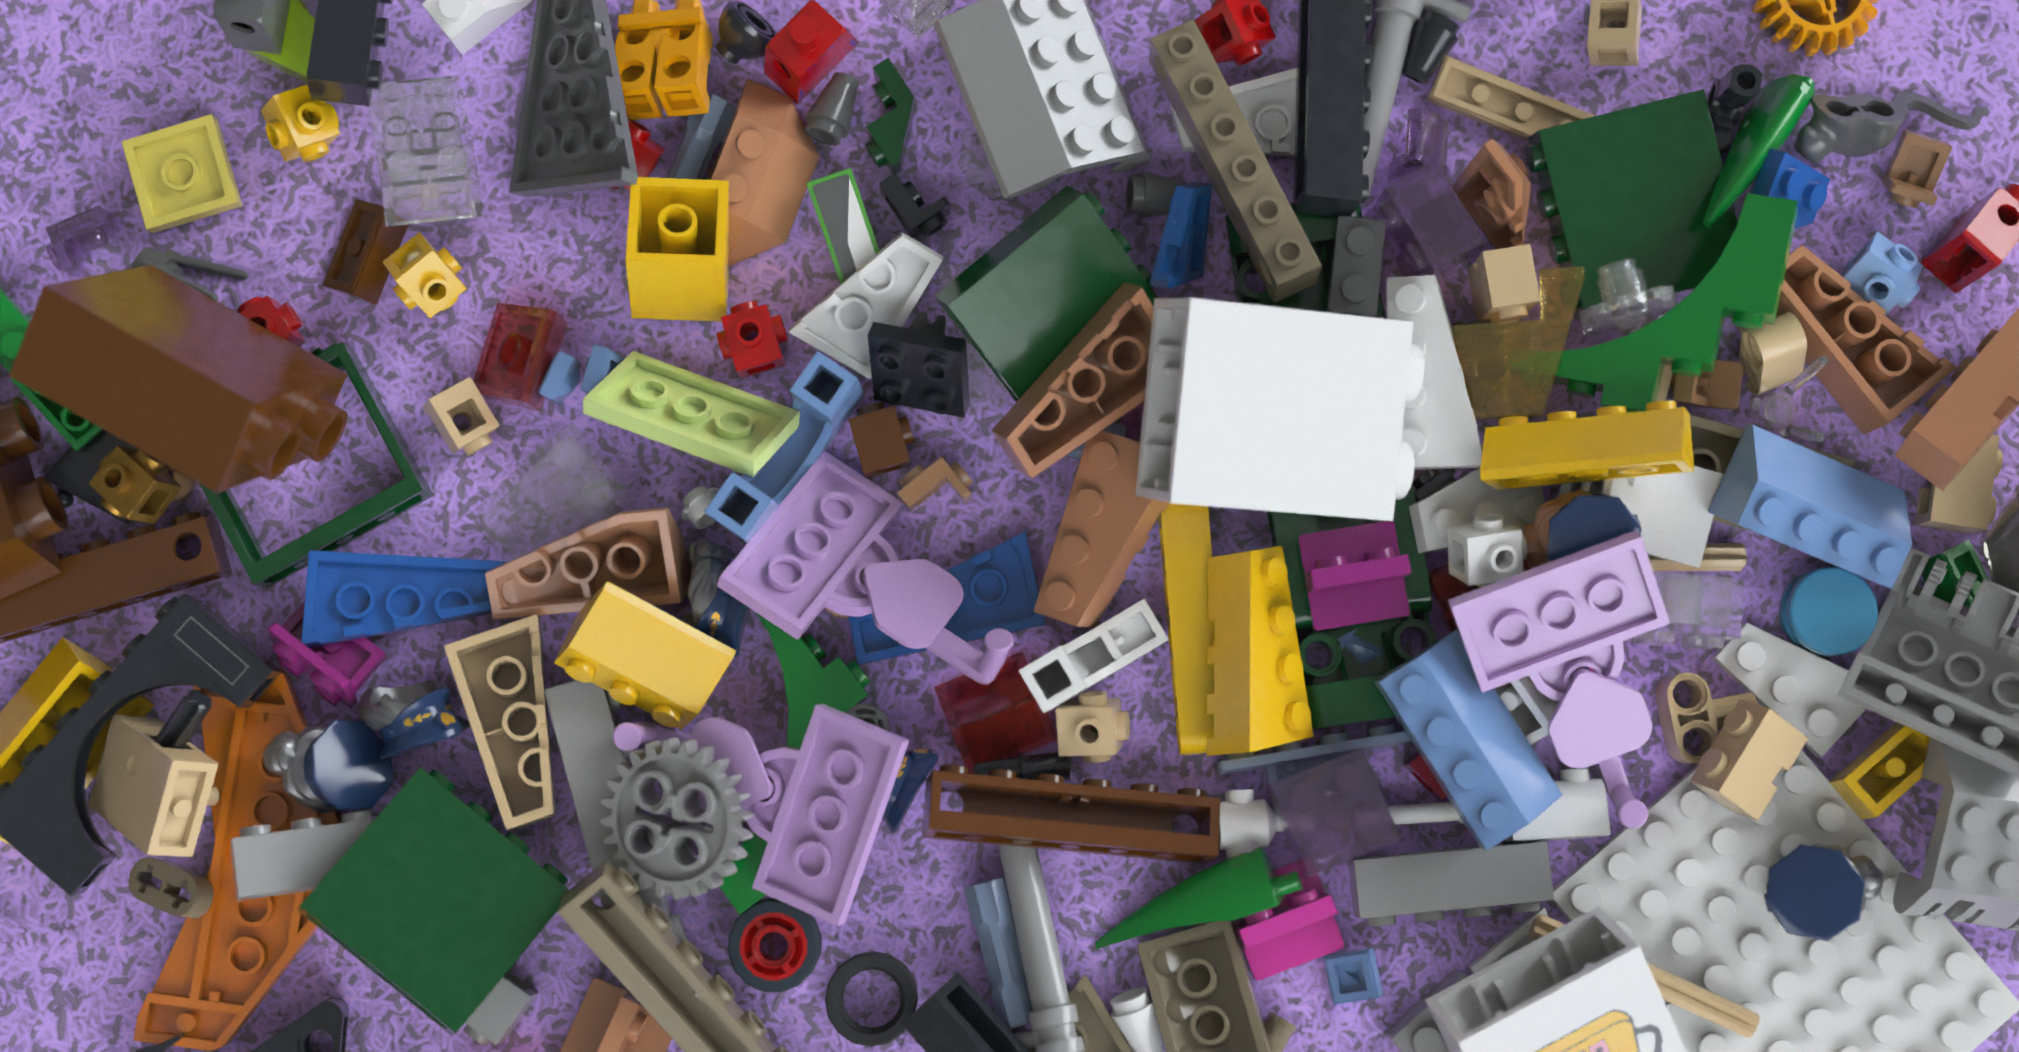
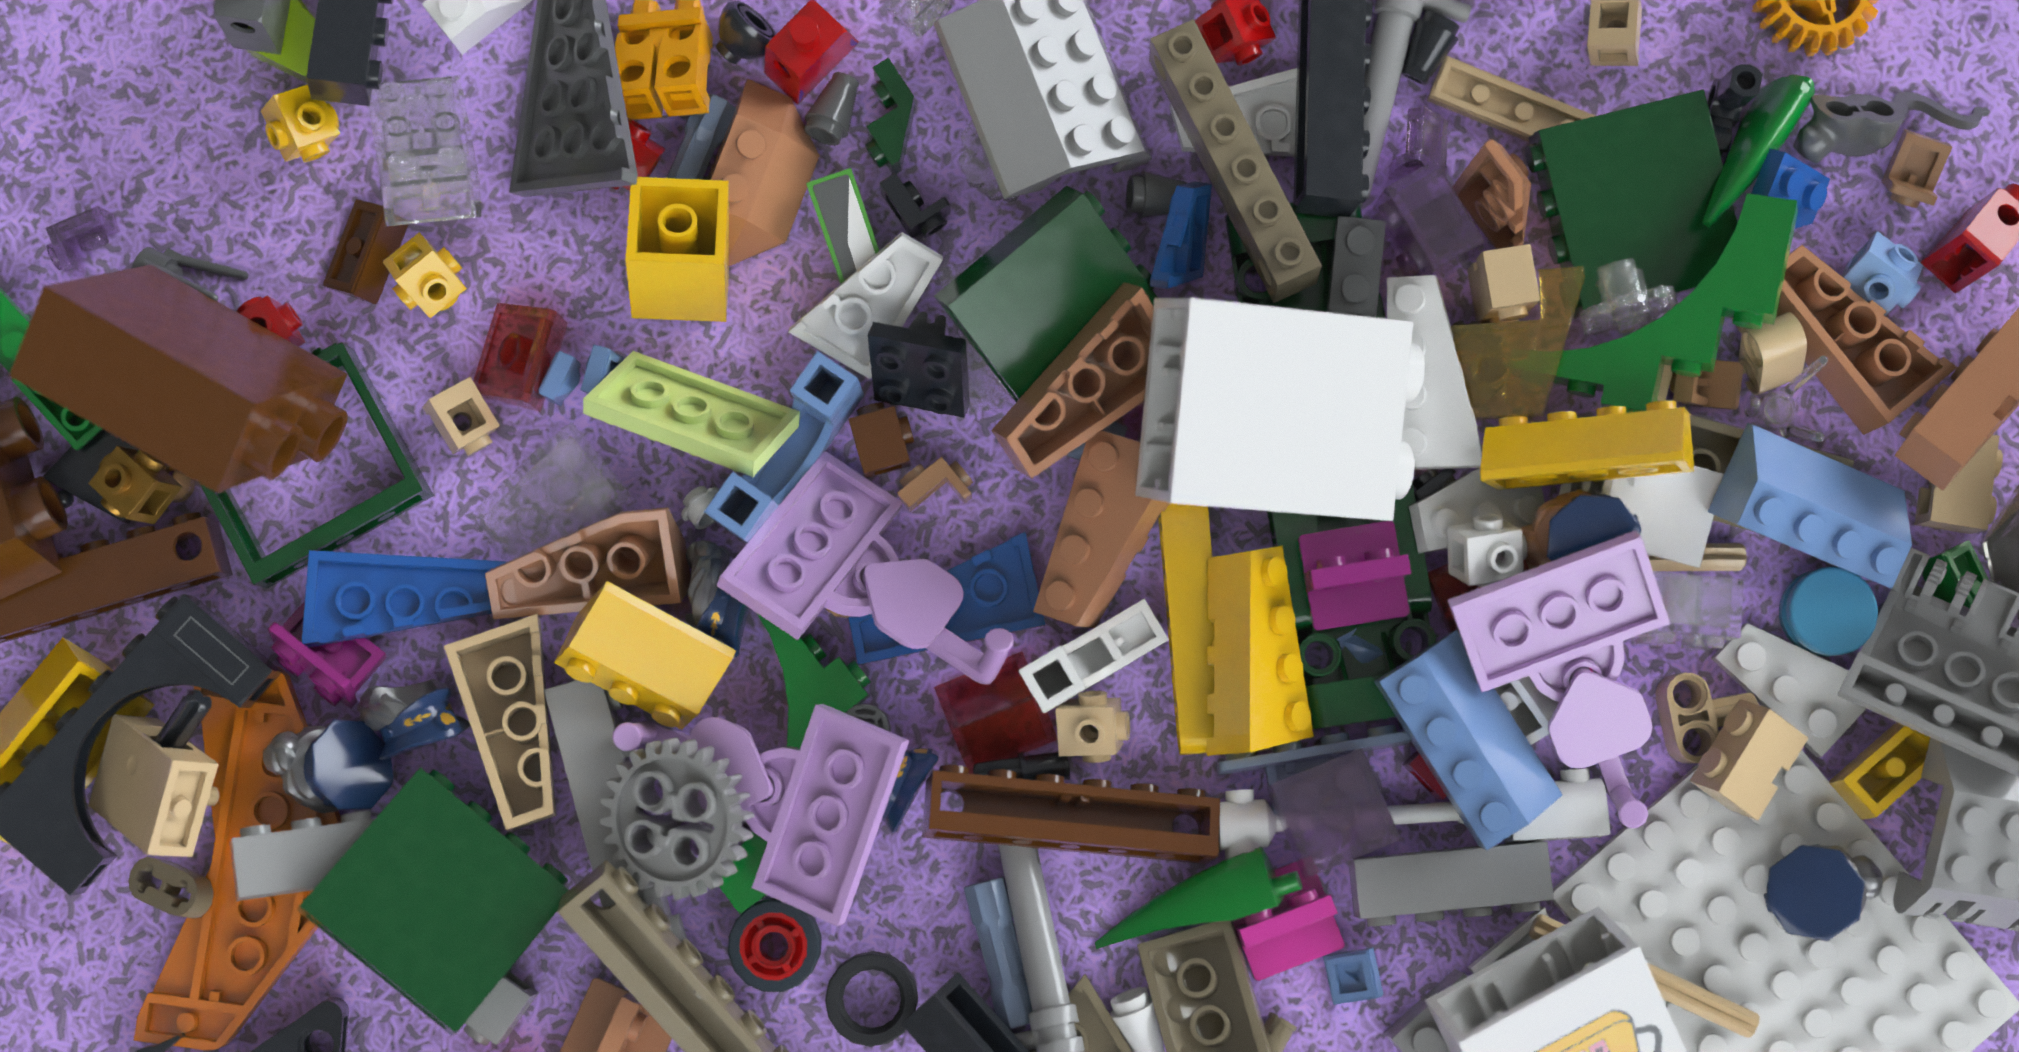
light yellow plate [121,114,243,234] -> none
red brick [716,301,788,379] -> none

